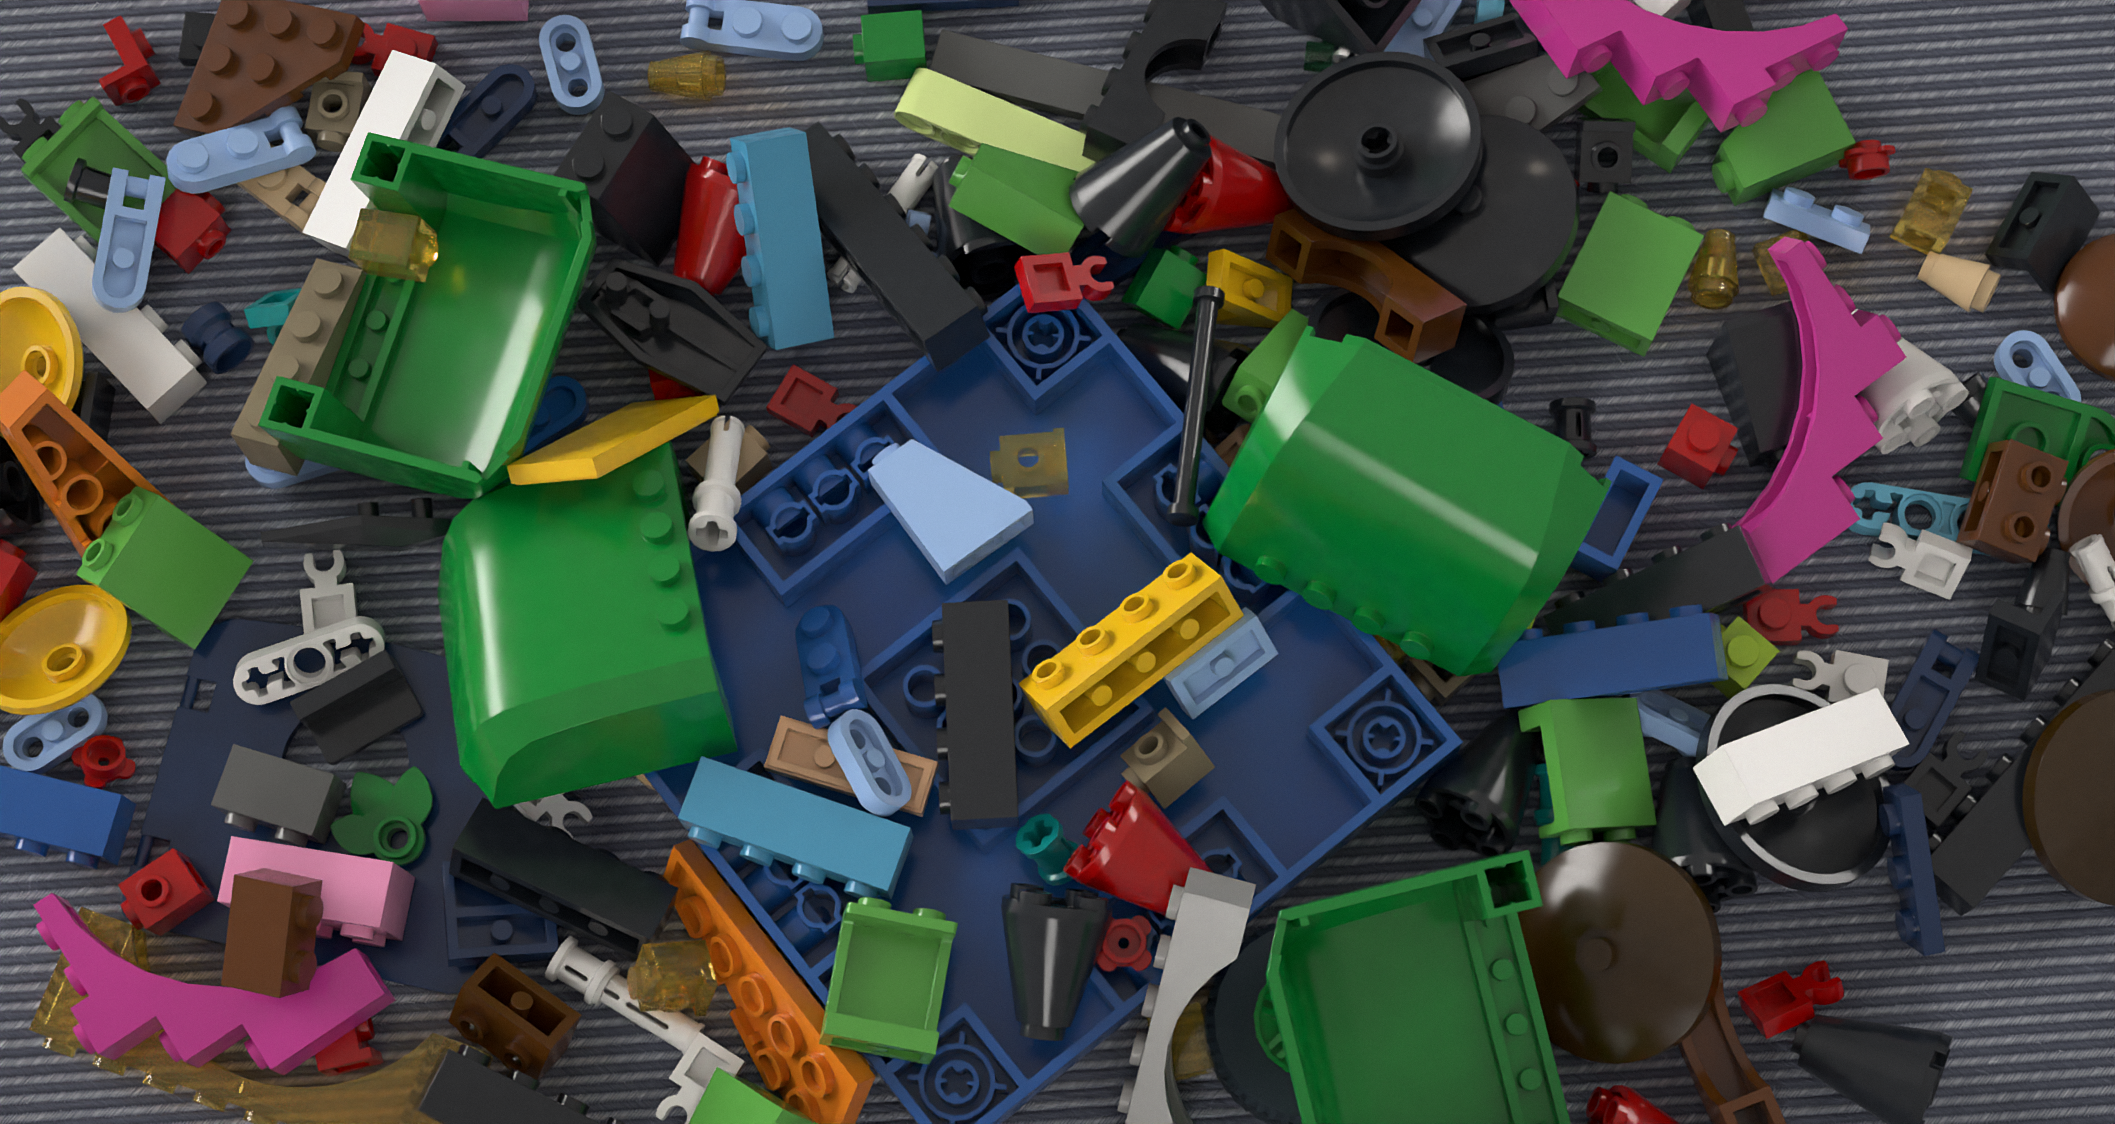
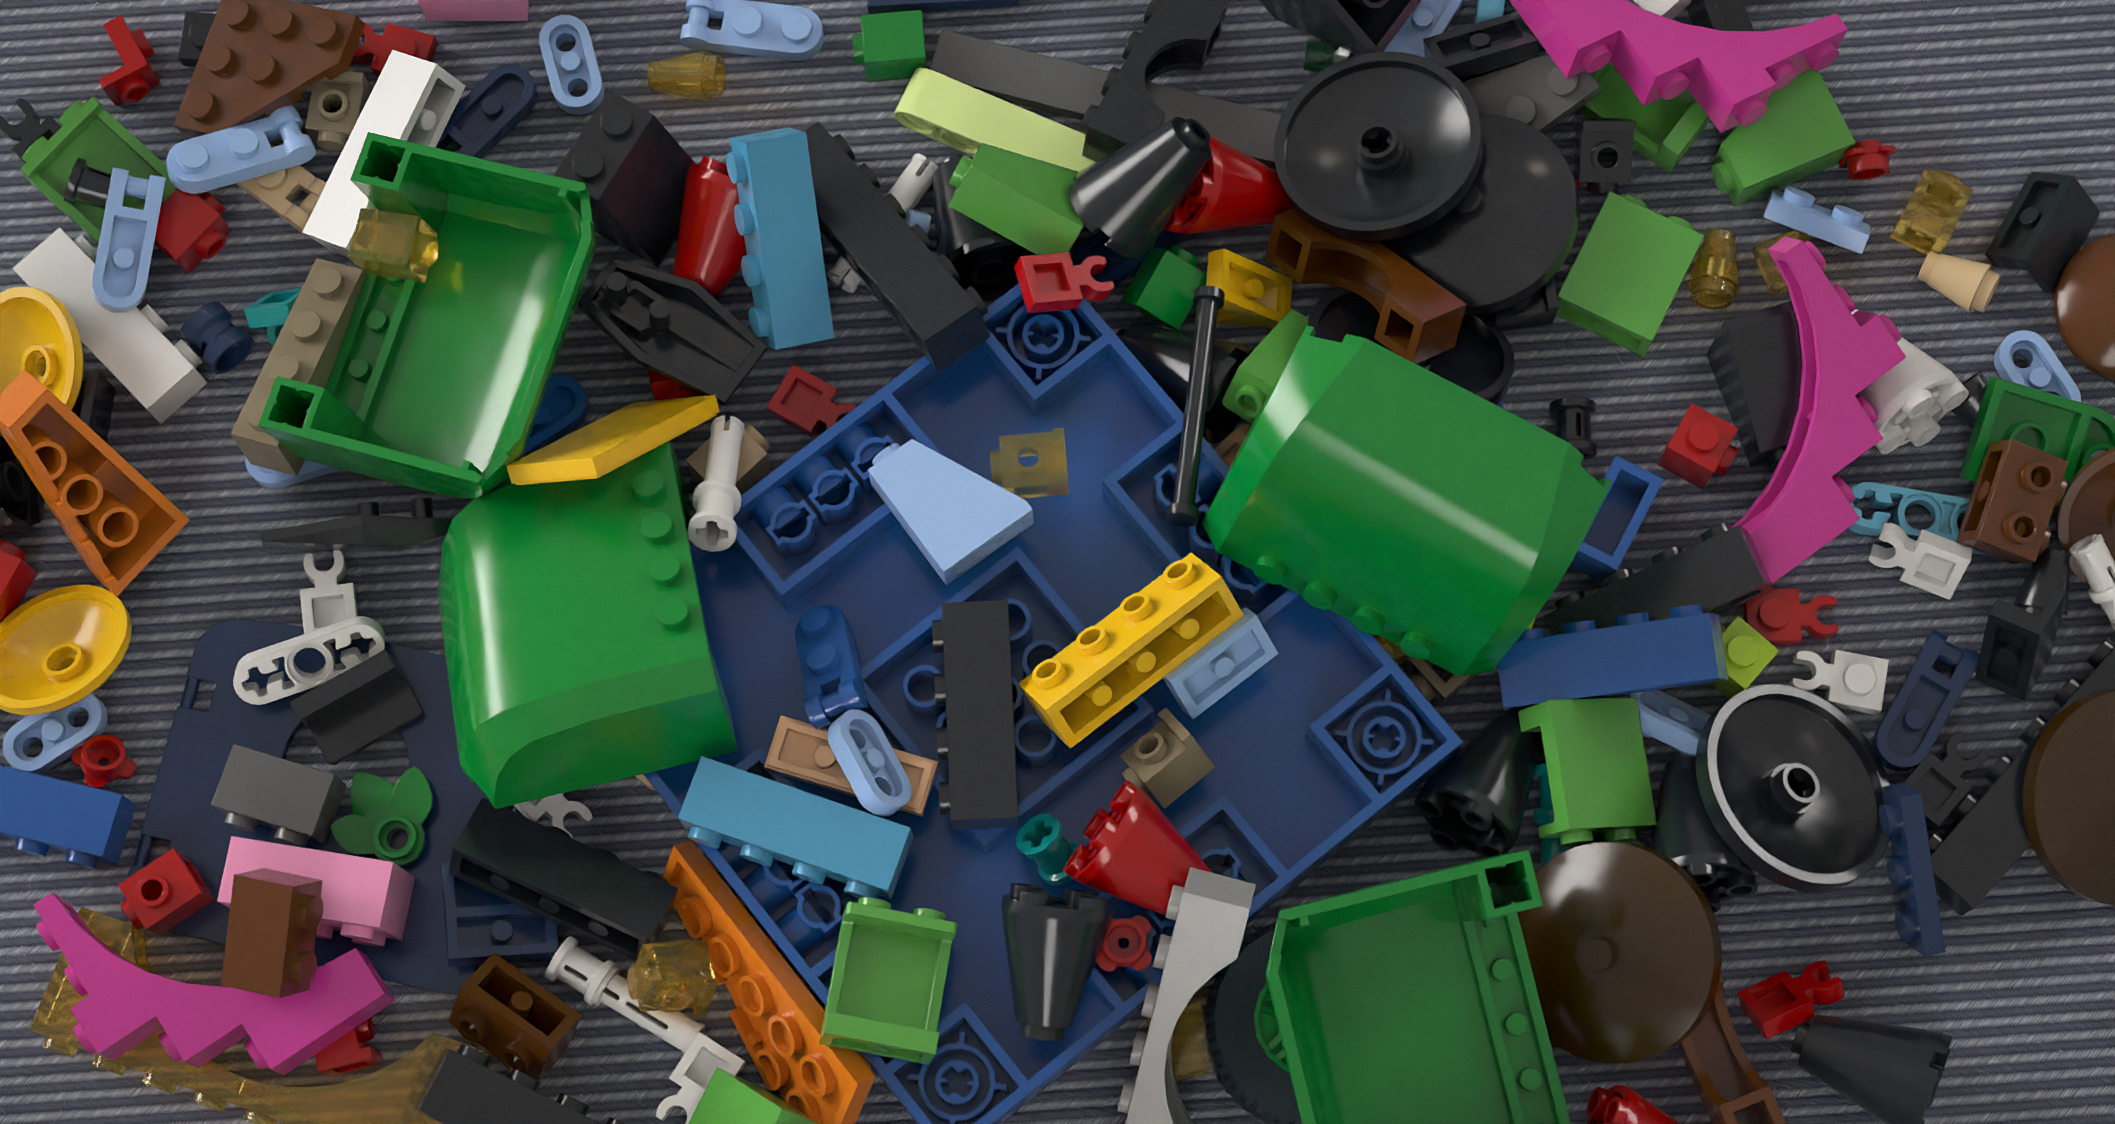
bright green panel [77,486,253,649] -> none
white brick [1693,688,1909,826] -> none

